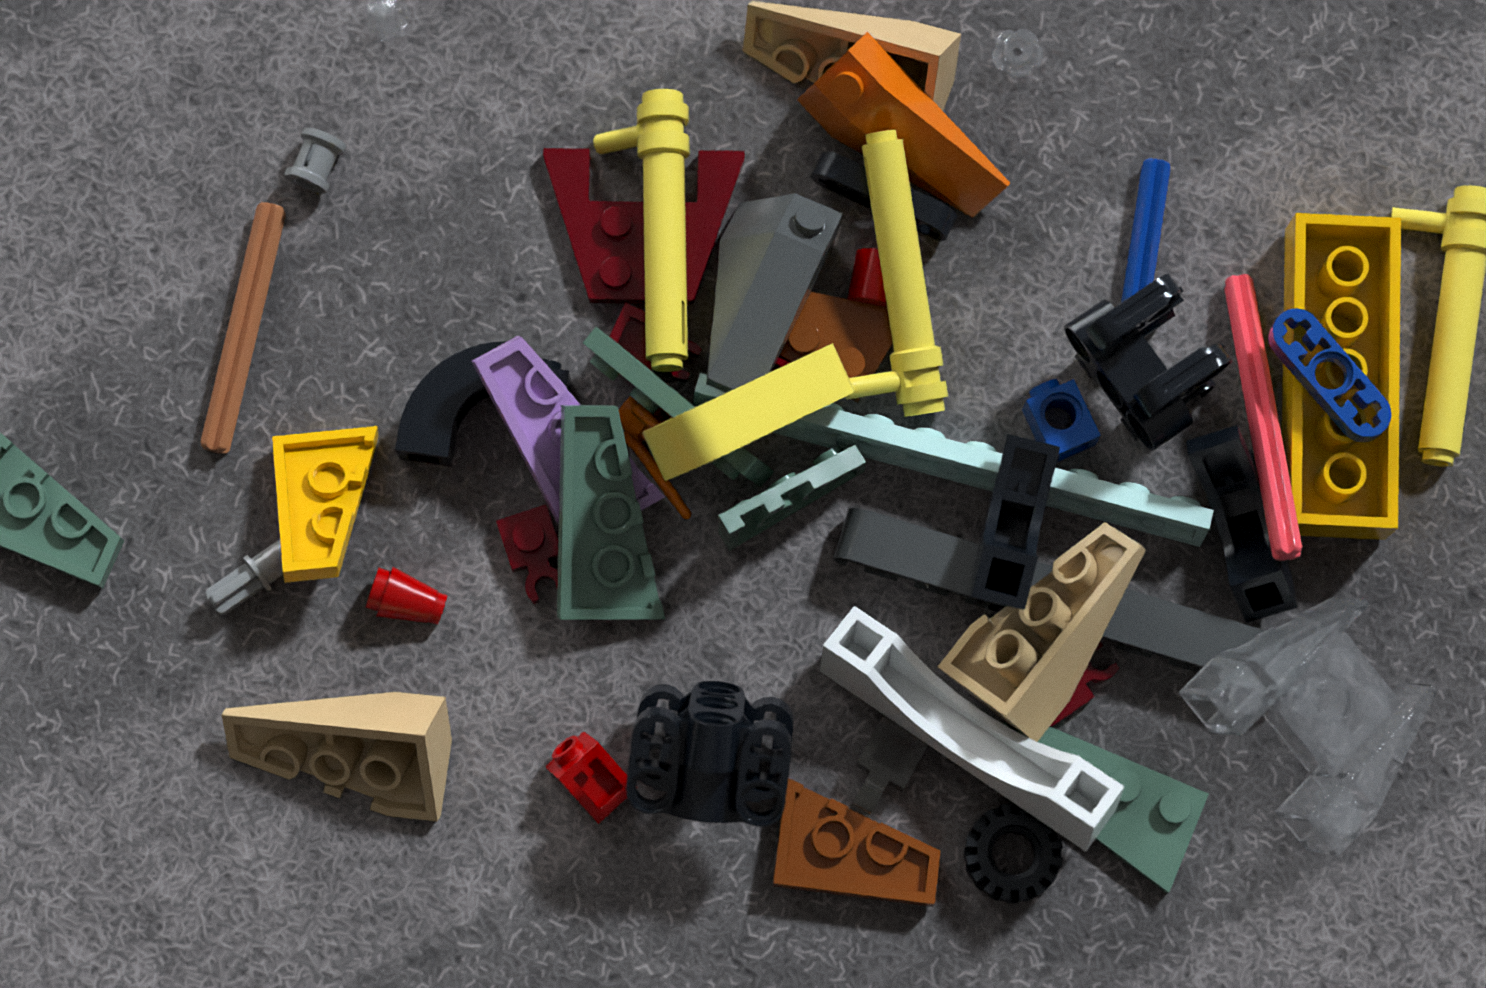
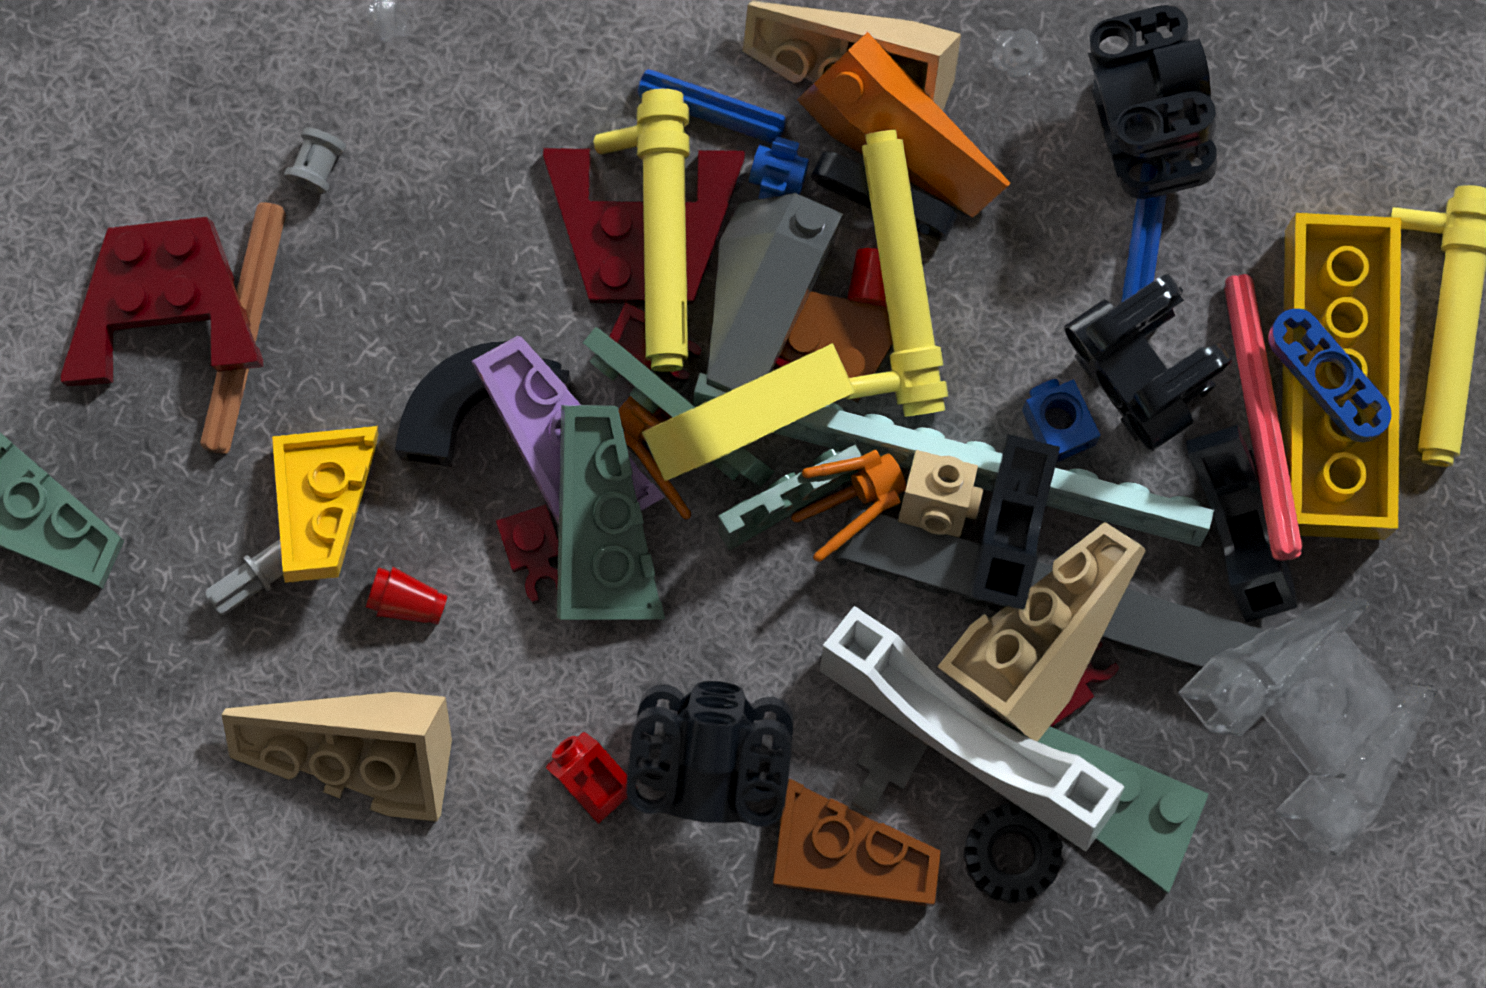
none -> dark red wing [61,217,264,386]
none -> blue axle [638,69,786,143]
none -> blue gear [749,136,809,199]
none -> orange plant [791,449,906,562]
none -> tan brick [898,450,983,537]
none -> black piece [1088,5,1217,199]

